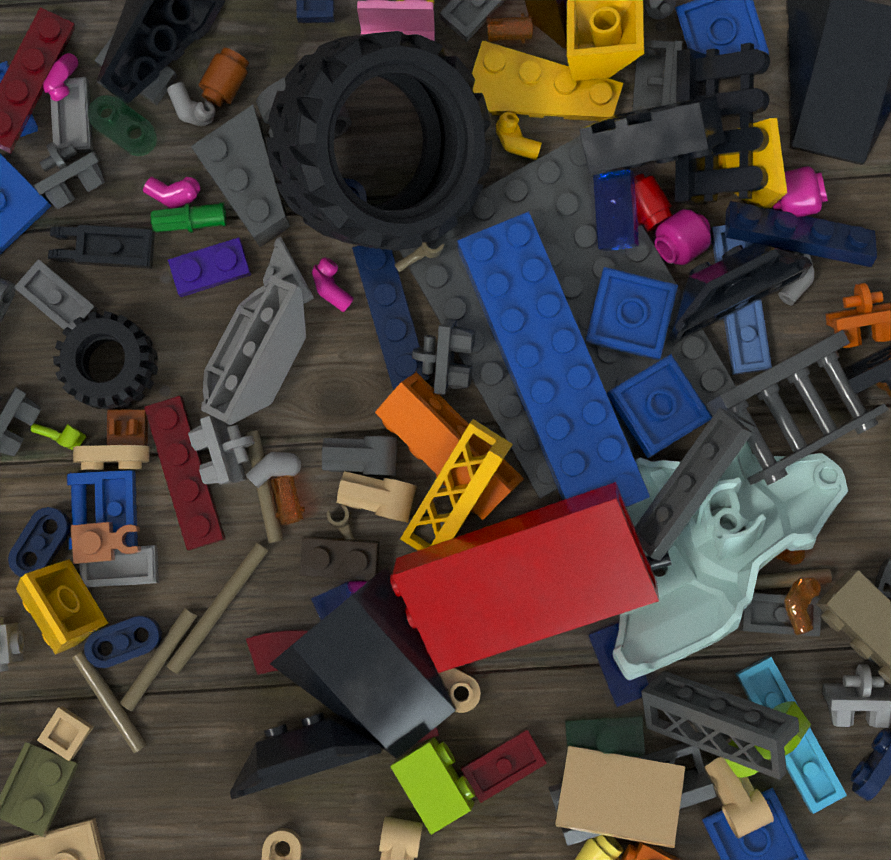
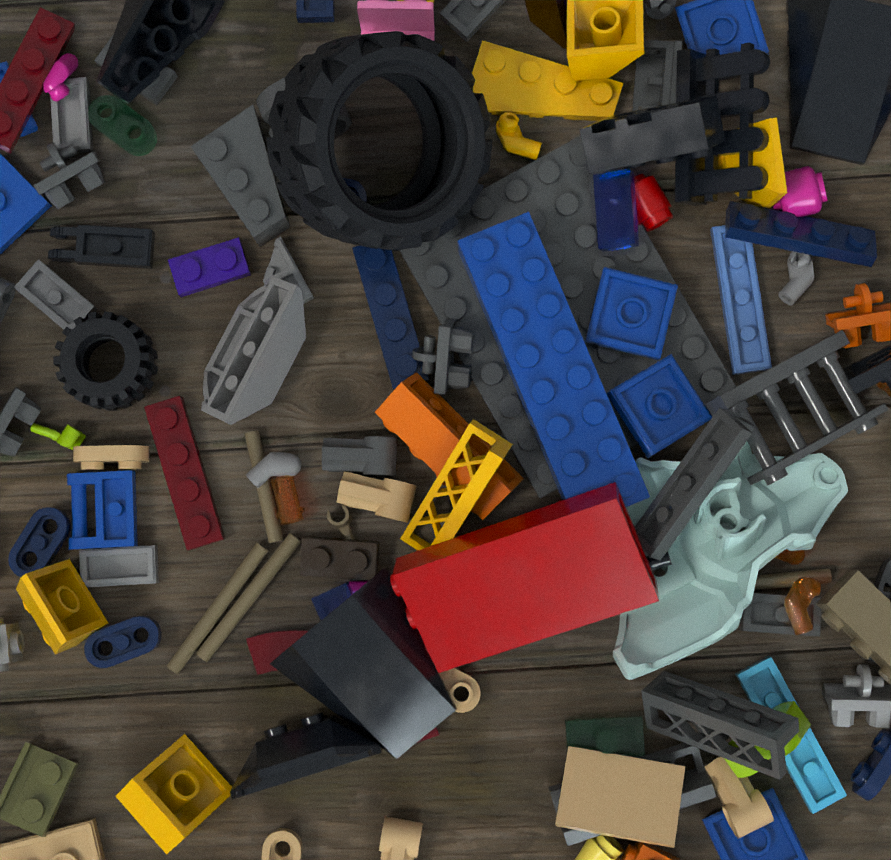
tan plate [37,706,94,761] -> none
nougat plate [71,522,141,564] -> none
dark tan bar [72,650,147,754] -> none
dark orange tile [107,410,148,446] -> none
dark tan bar [120,607,198,711] -> none
dark pink arm [143,176,200,208] -> none
green axle [150,202,227,233] -> none
light grey arm [167,82,216,126] -> none
light grey hips [188,416,255,485] -> none
dark orange brick [198,47,249,107] -> none
dark pink arm [312,257,354,312] -> none
lime brick [390,737,476,835] -> none
dark tan hand [394,242,444,272] -> none
dark red plate [461,728,547,803] -> none
clear orange pin [487,13,533,43] -> none
clear blue plate [587,622,649,707] -> none
dark pink head [654,209,711,265] -> none
black wedge [669,243,812,344] -> none
none -> yellow slope [115,734,232,855]
none -> dark tan bar [196,533,302,662]

